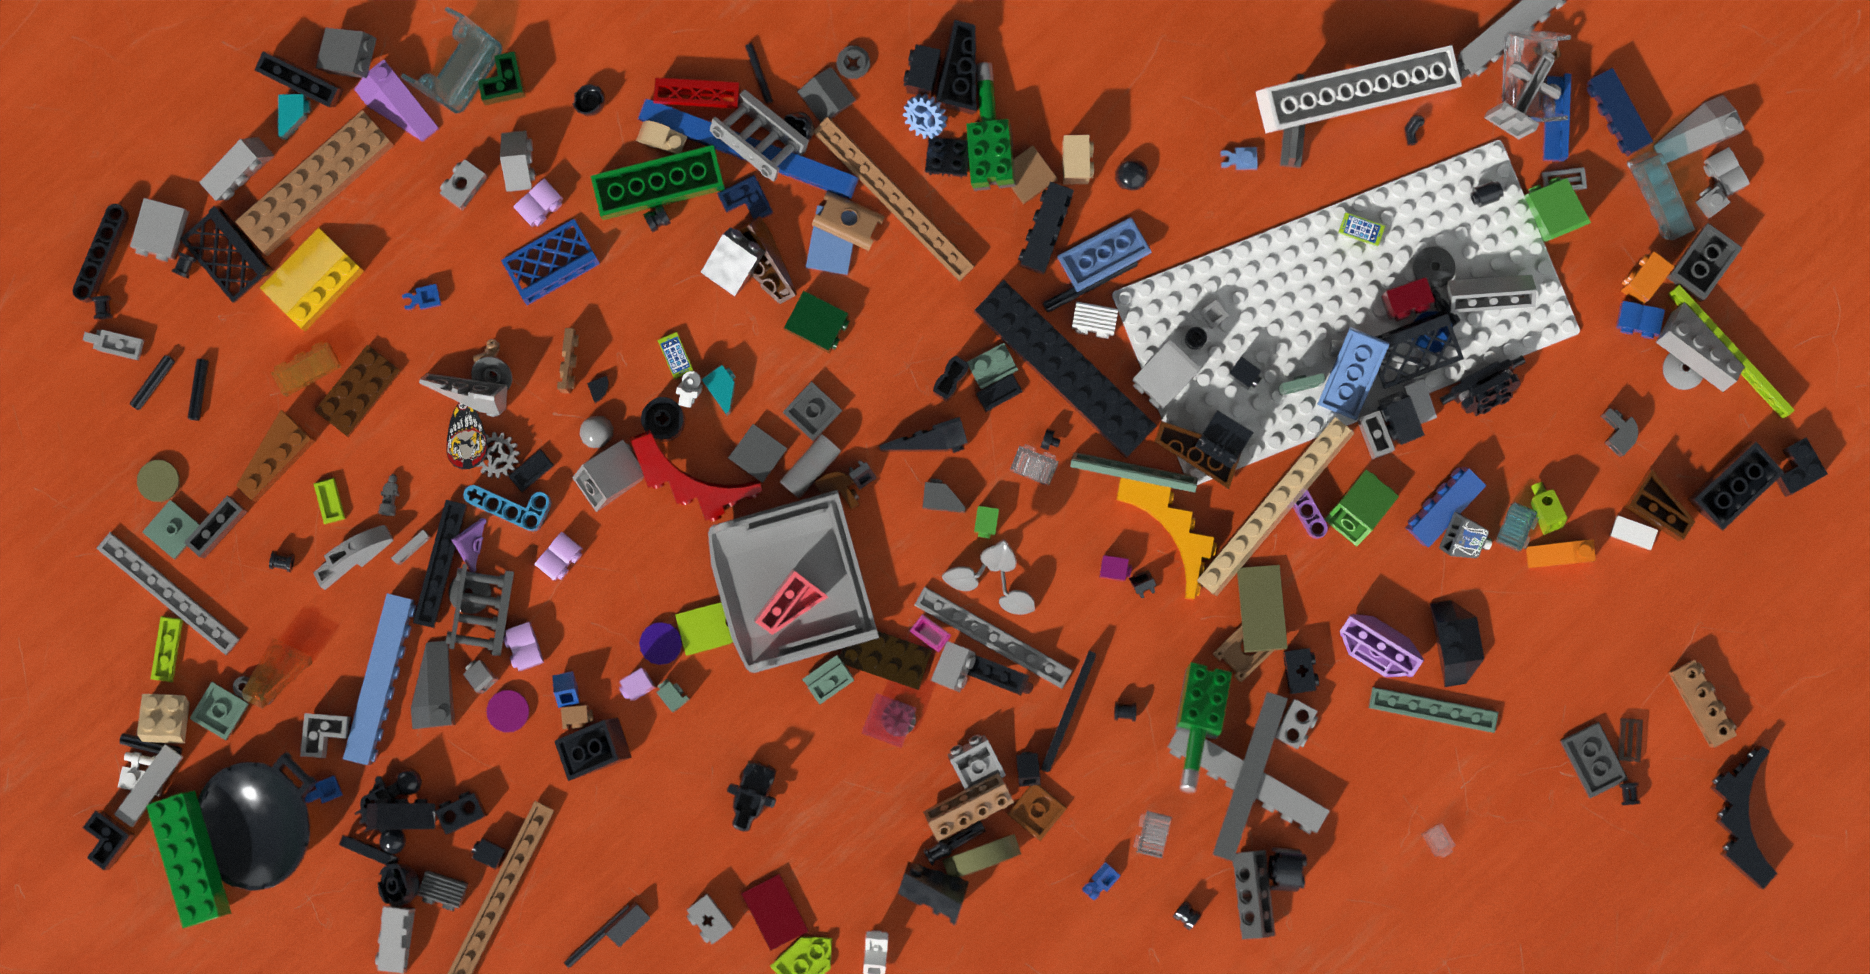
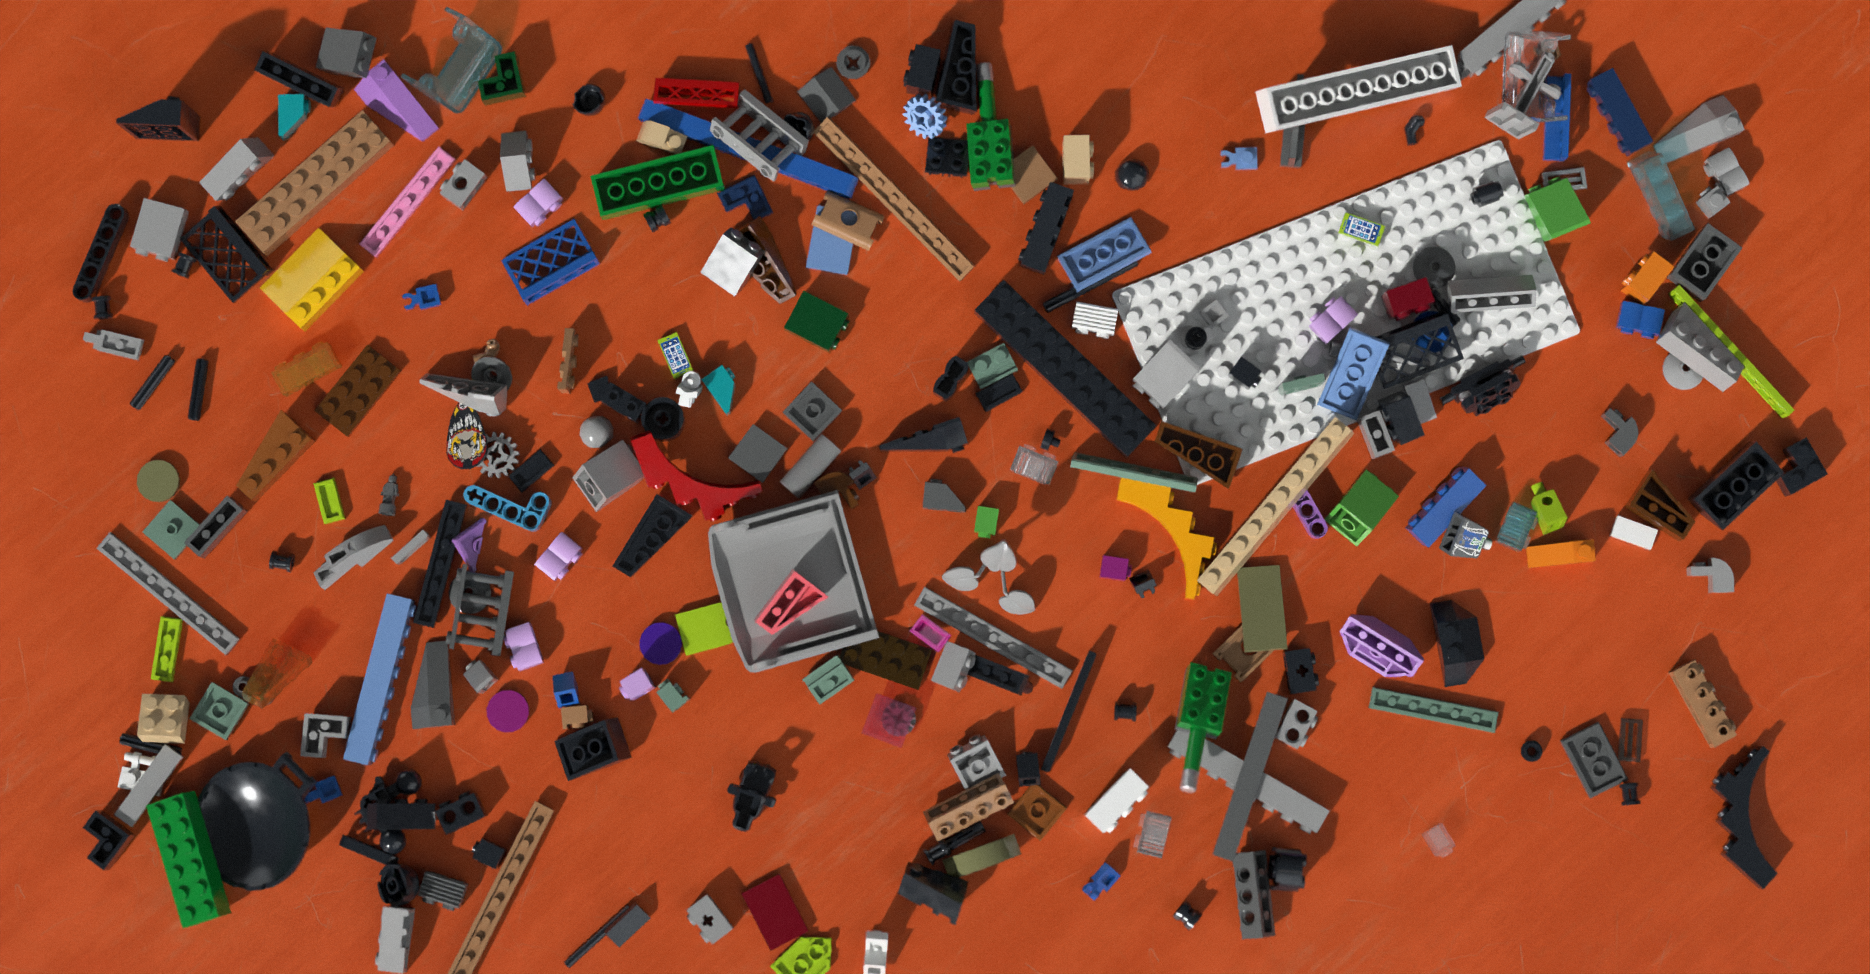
black hinge [1195,410,1254,469] -> none
none -> black slope [116,96,200,141]
none -> bright pink tile [360,147,456,258]
none -> black brick [599,382,647,424]
none -> black wing [613,494,693,577]
none -> white brick [1084,769,1149,833]
none -> lavender brick [1308,296,1358,345]
none -> black plate [1521,740,1542,762]
none -> light grey brick [1686,558,1734,593]

